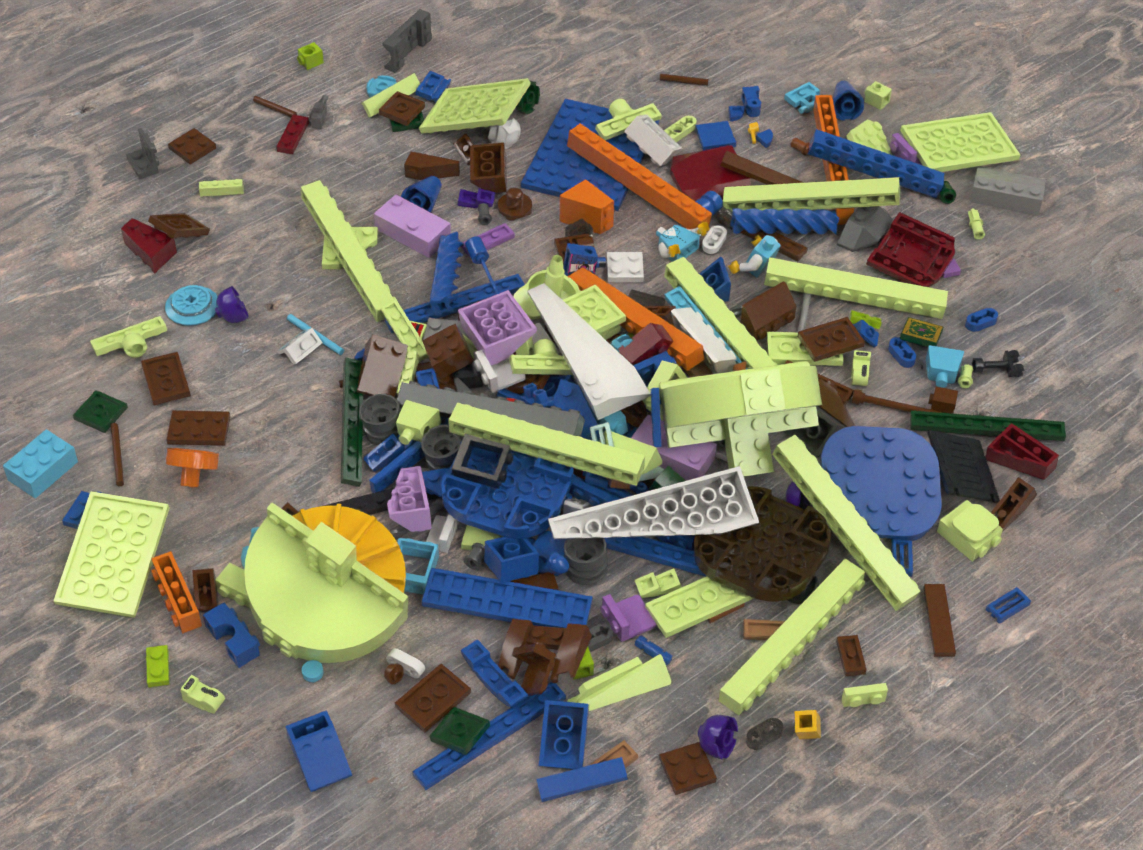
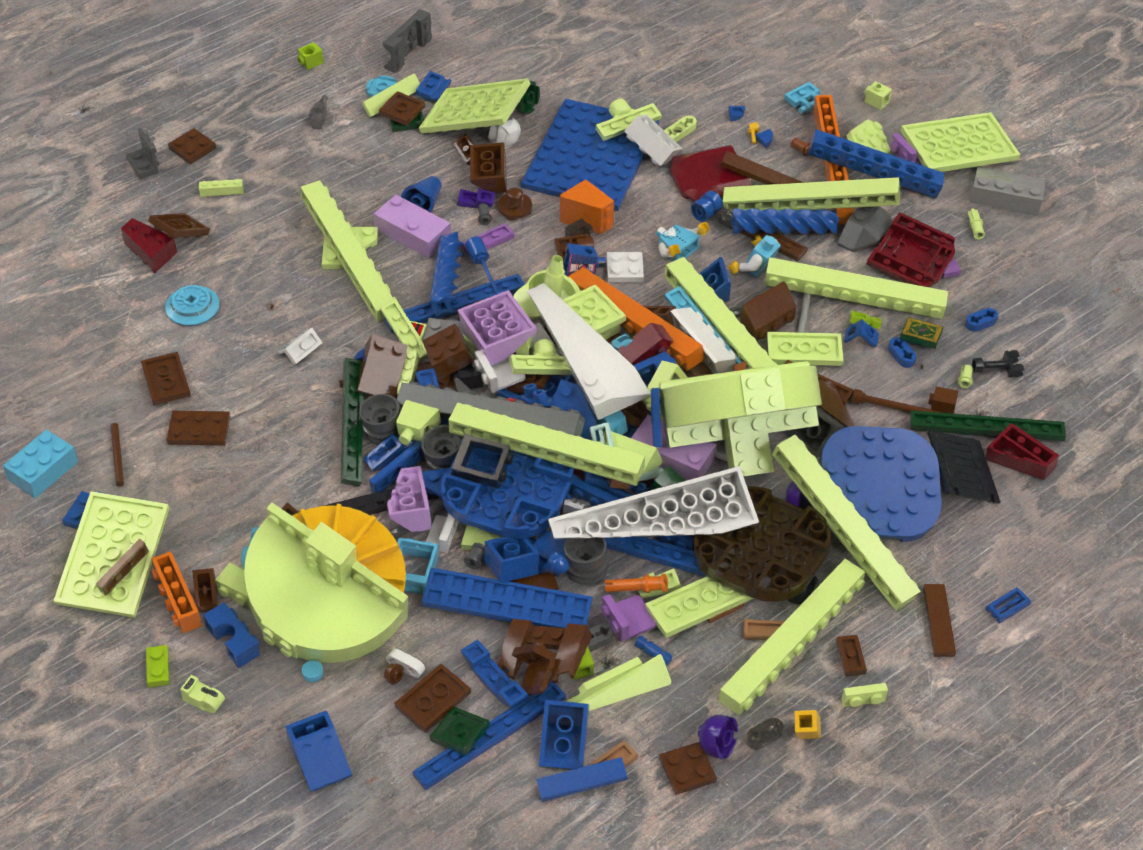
dark green tile [73,390,128,433] -> none
yellowish green plate [90,316,167,358] -> none
orange piece [166,448,219,487] -> none
dark purple cylinder [215,286,249,323] -> none
reddish brown bar [253,96,297,117] -> none
dark red plate [276,115,309,155] -> none
medium azure bar [287,314,344,355] -> none
reddish brown slope [404,151,460,180] -> none
orange brick [567,123,712,229] -> none
clear smoke tile [628,289,665,306] -> none
reddish brown bar [660,74,709,86] -> none
blue tile [695,121,736,150] -> none
white plate [702,226,727,254] -> none
blue leg [741,86,761,117] -> none
reddish brown plate [797,317,865,362] -> none
blue cone [833,81,864,121] -> none
yellowish green leg [851,350,871,386] -> none
blue tile [891,539,913,577] -> none
medium azure torso [926,345,964,388] -> none
yellowish green brick [937,500,1003,562] -> none
dark green cone [939,181,956,204] -> none
reddish brown slope [991,477,1037,532] -> none
none -> tile [96,538,149,596]
none -> orange pin [605,574,668,593]

